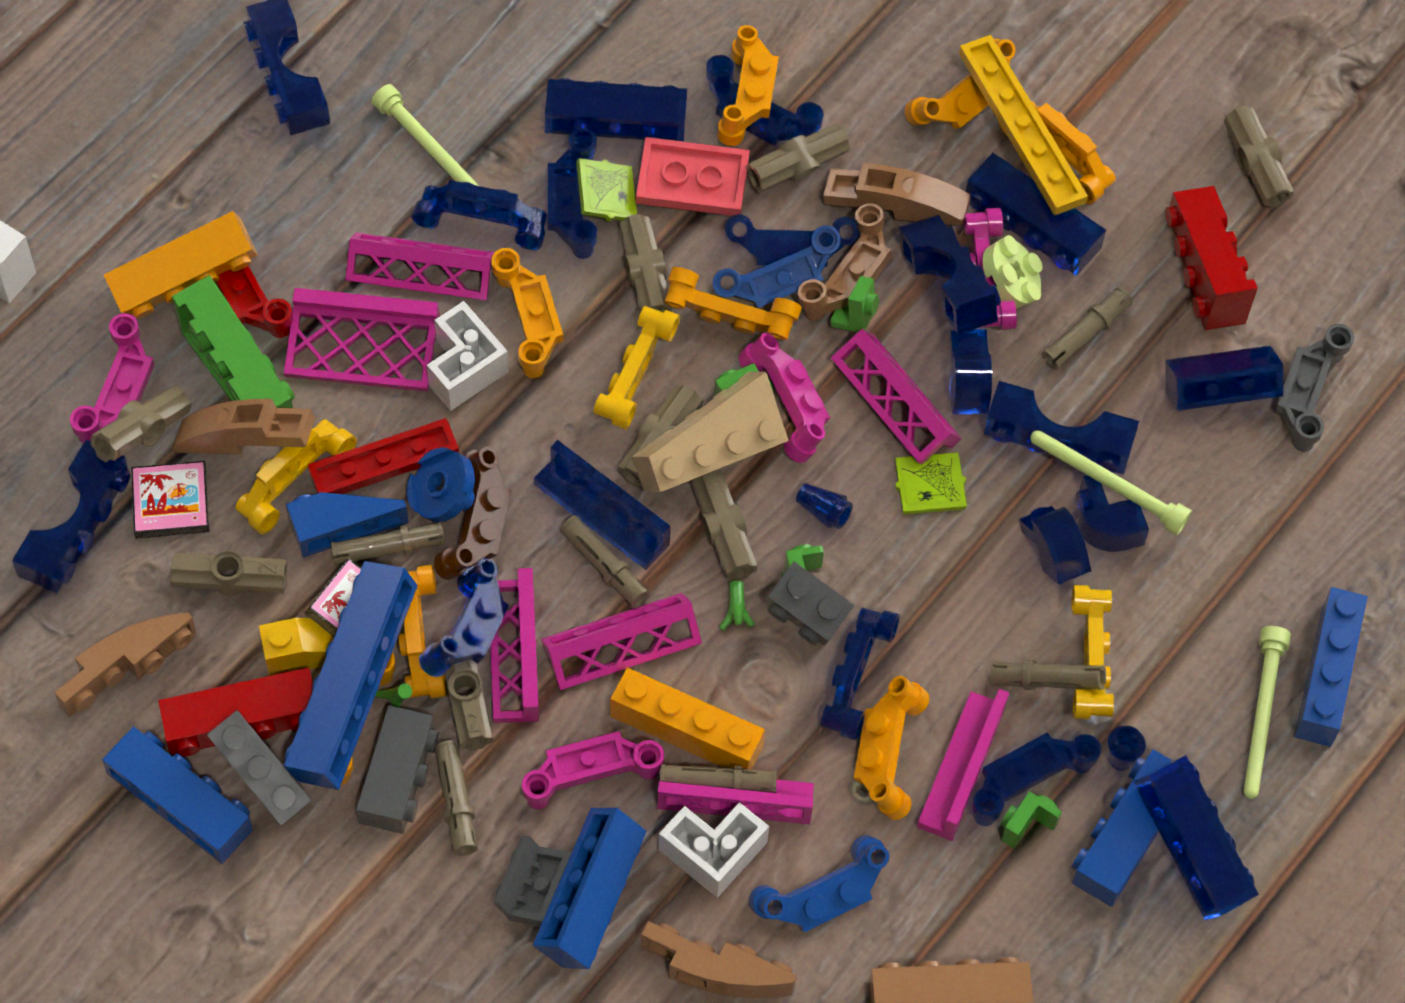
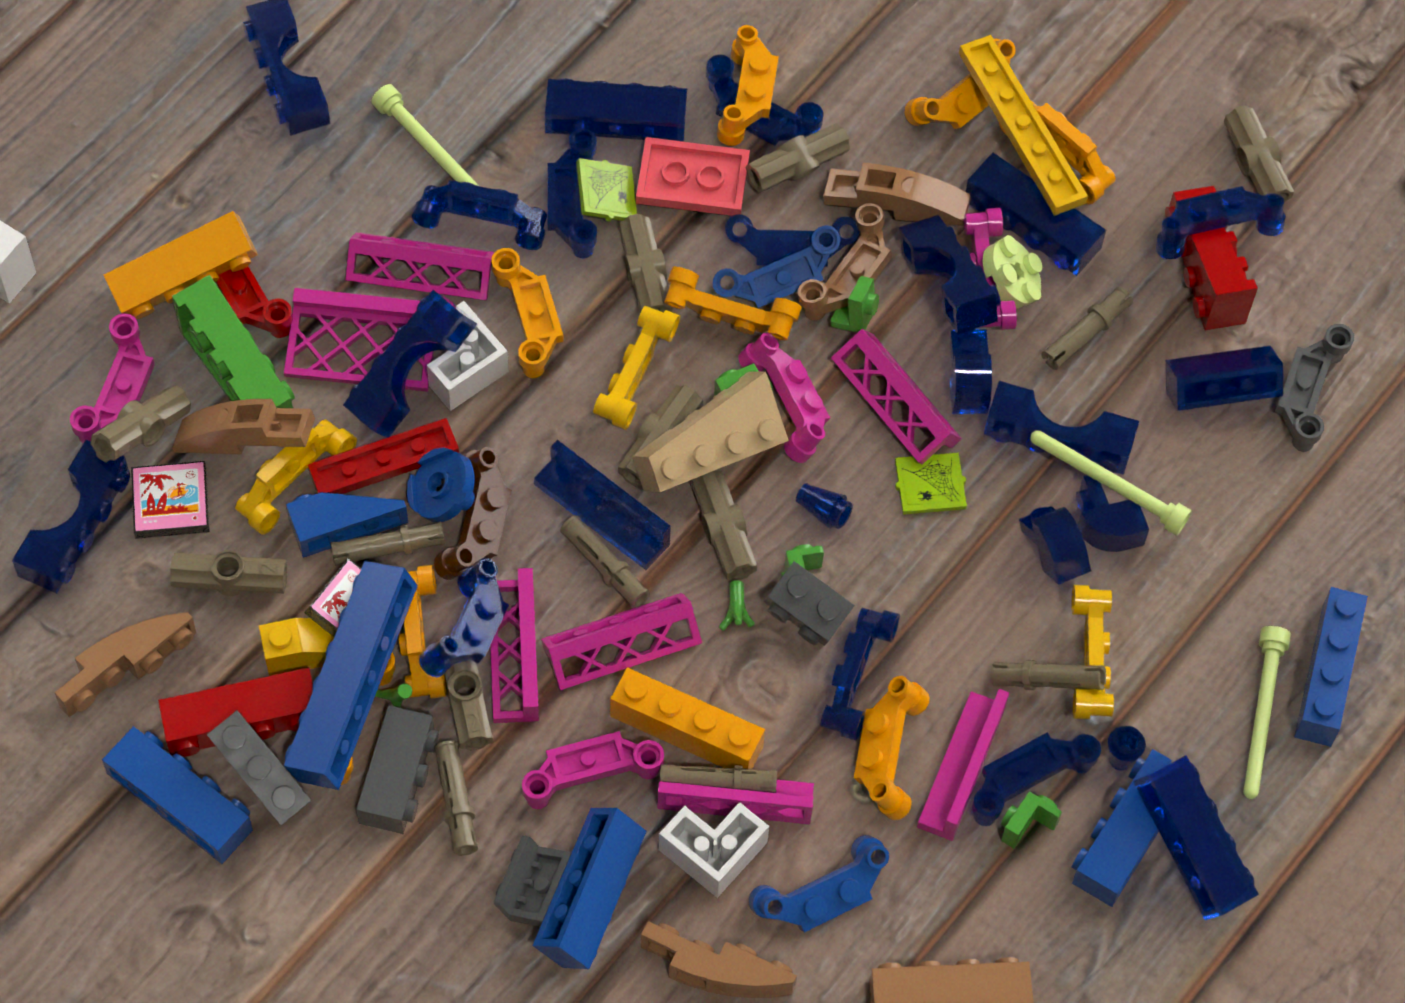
none -> clear blue arch [343,290,478,438]
none -> clear blue plate [1156,186,1286,259]

